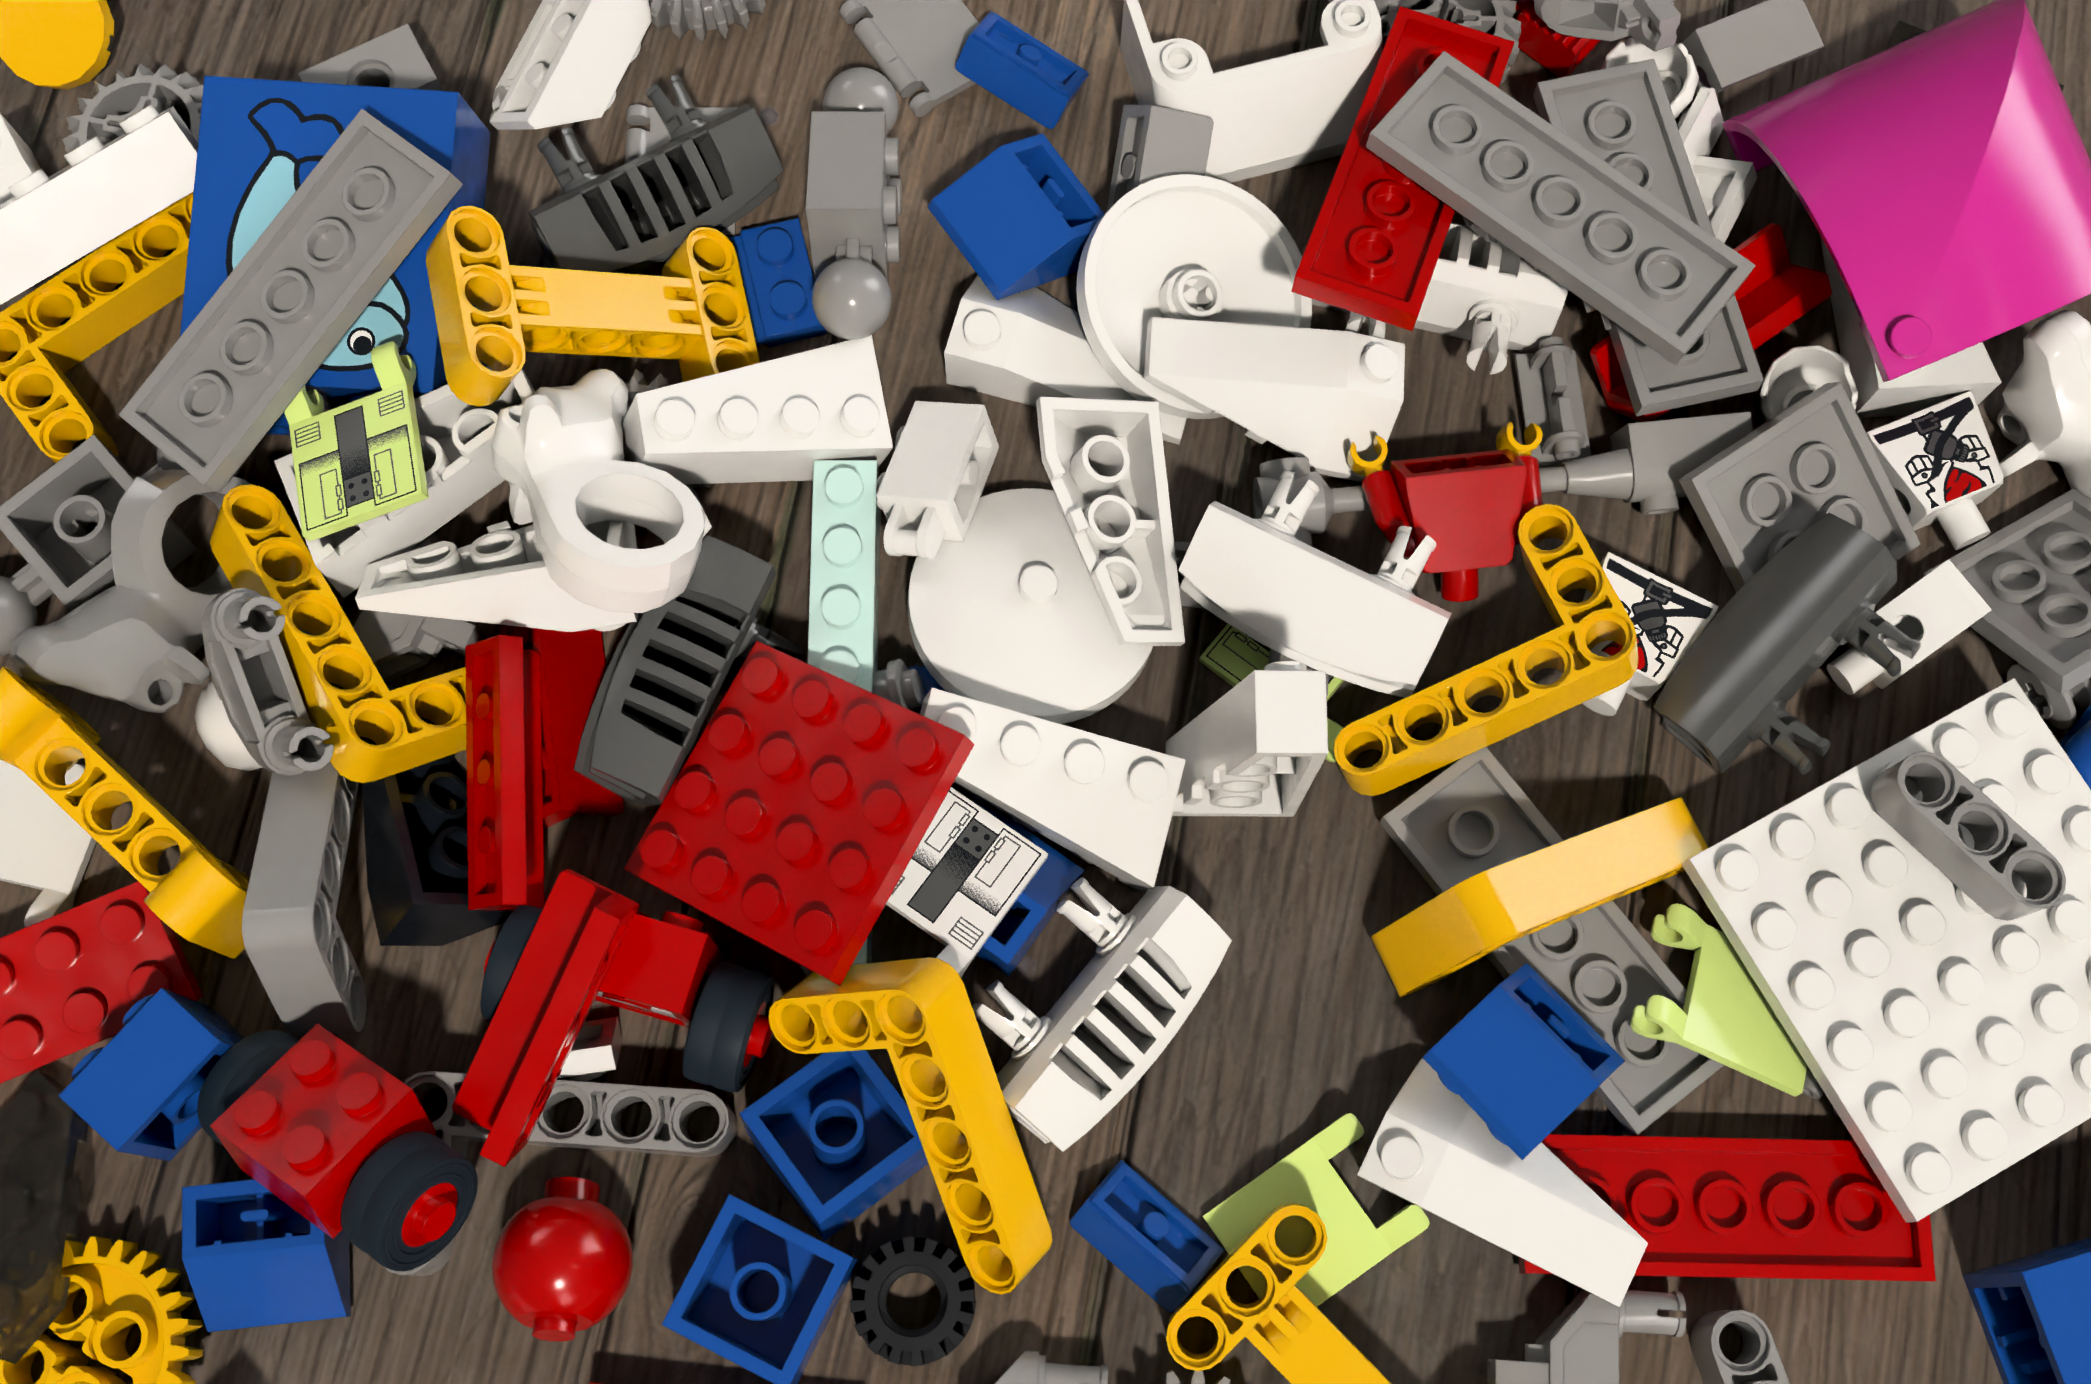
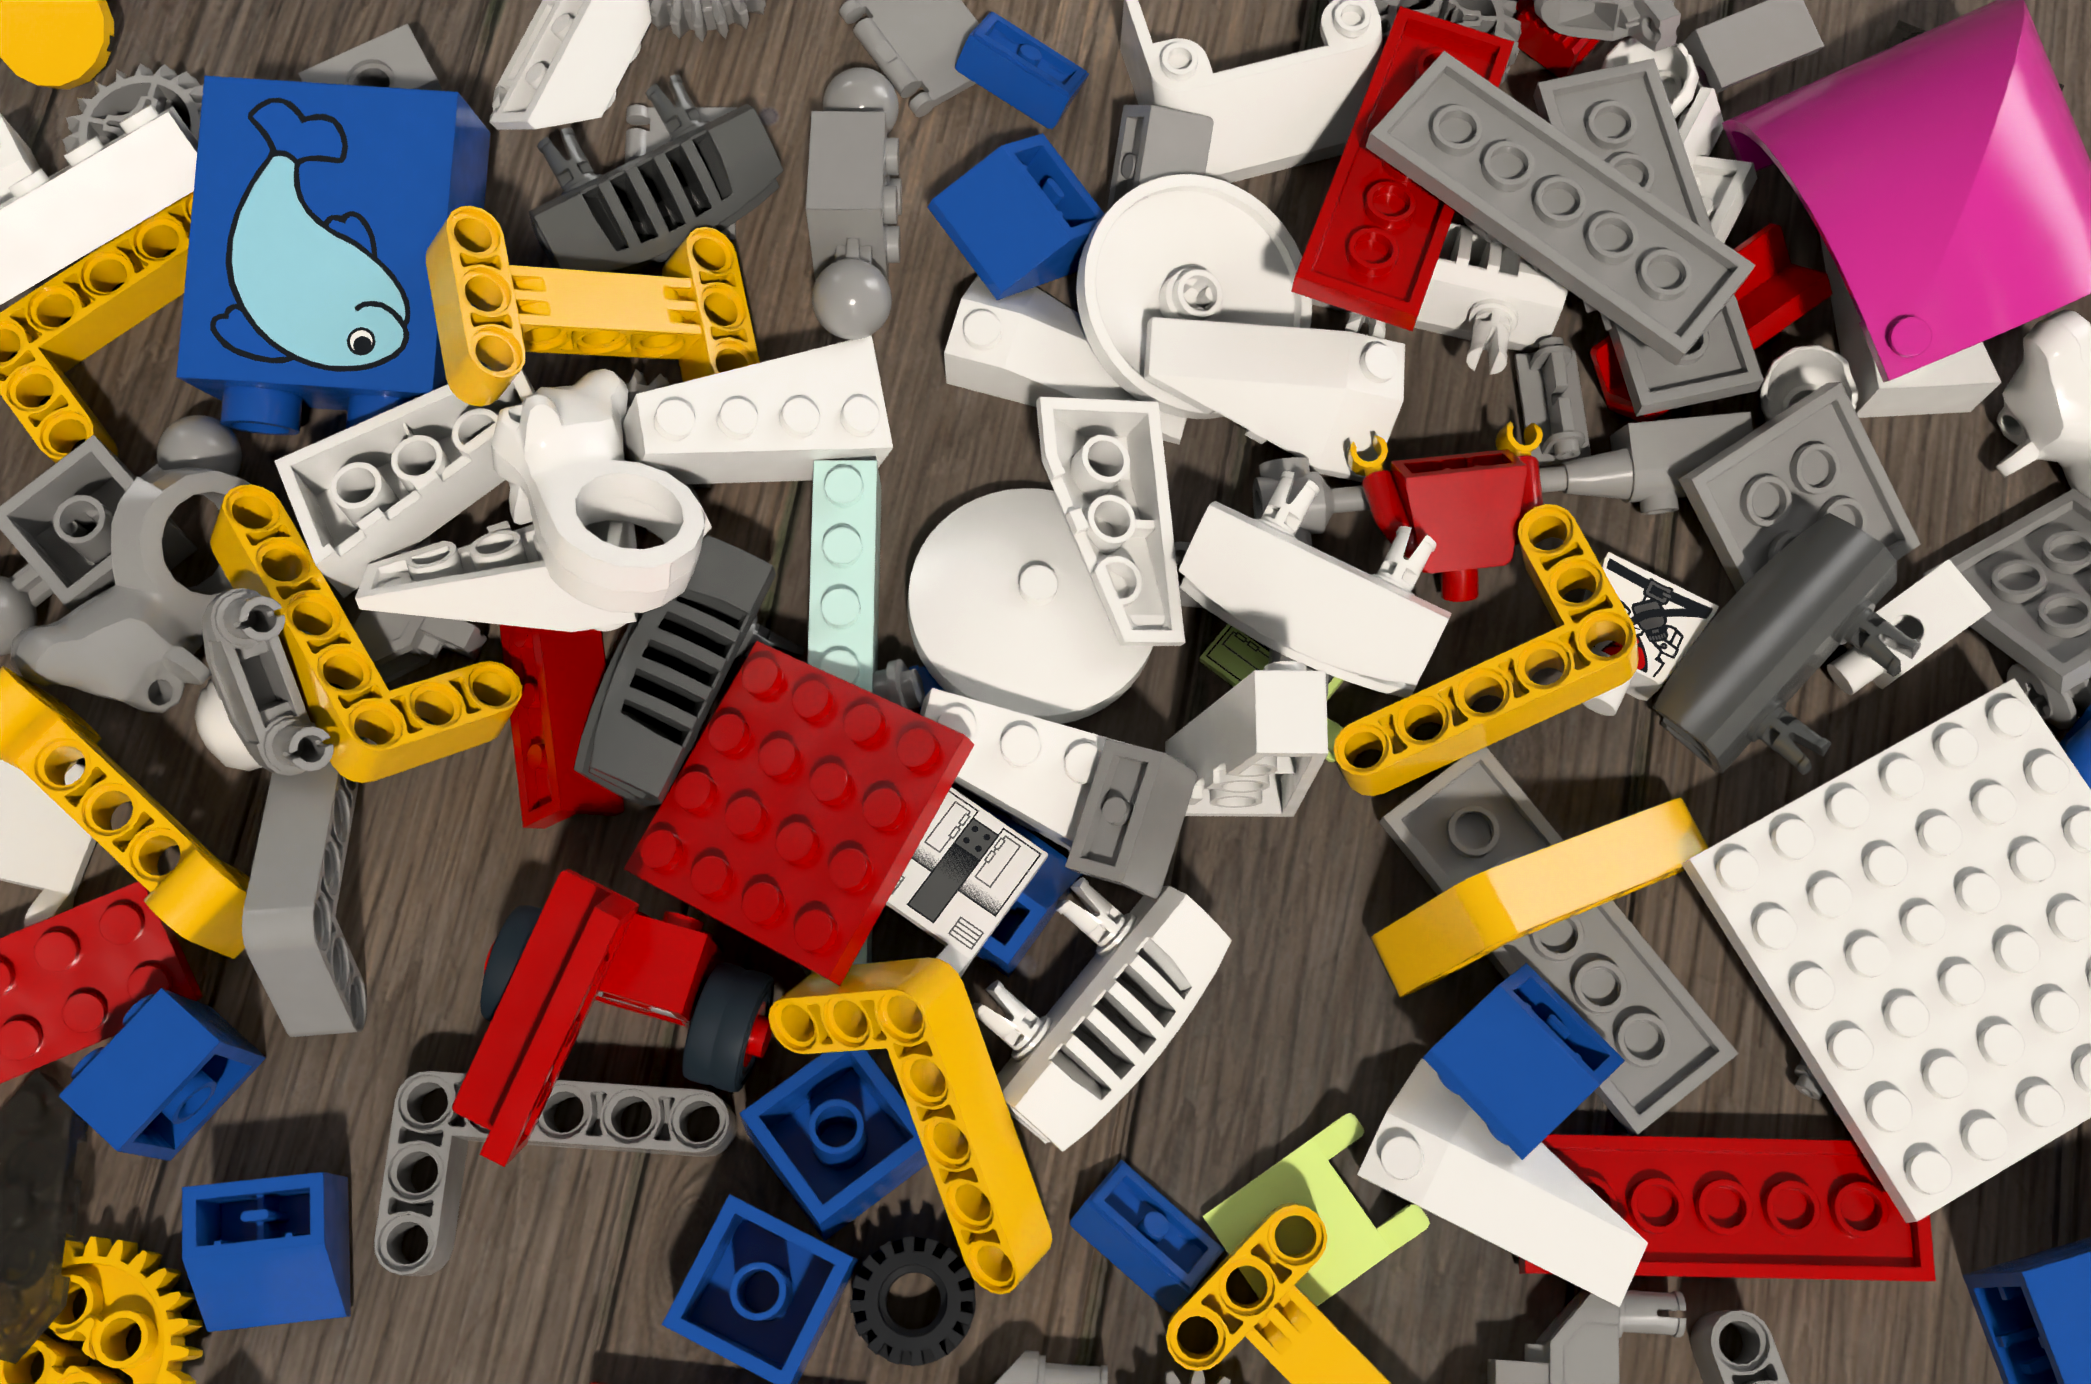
light grey plate [119,109,463,493] -> none
brick [197,1023,478,1271] -> none
yellowish green flag [284,341,429,542] -> none
black wedge [359,685,513,946] -> none
red panel [465,635,544,910] -> none
red brick [492,1177,633,1342] -> none
white plate [558,1017,622,1081] -> none
blue plate [728,218,827,348] -> none
white brick [876,401,999,559] -> none
yellowish green flag [1631,903,1807,1097] -> none
white torso [1867,391,2004,550] -> none
light grey beam [1871,751,2066,921] -> none
none -> light grey panel [1065,739,1197,899]

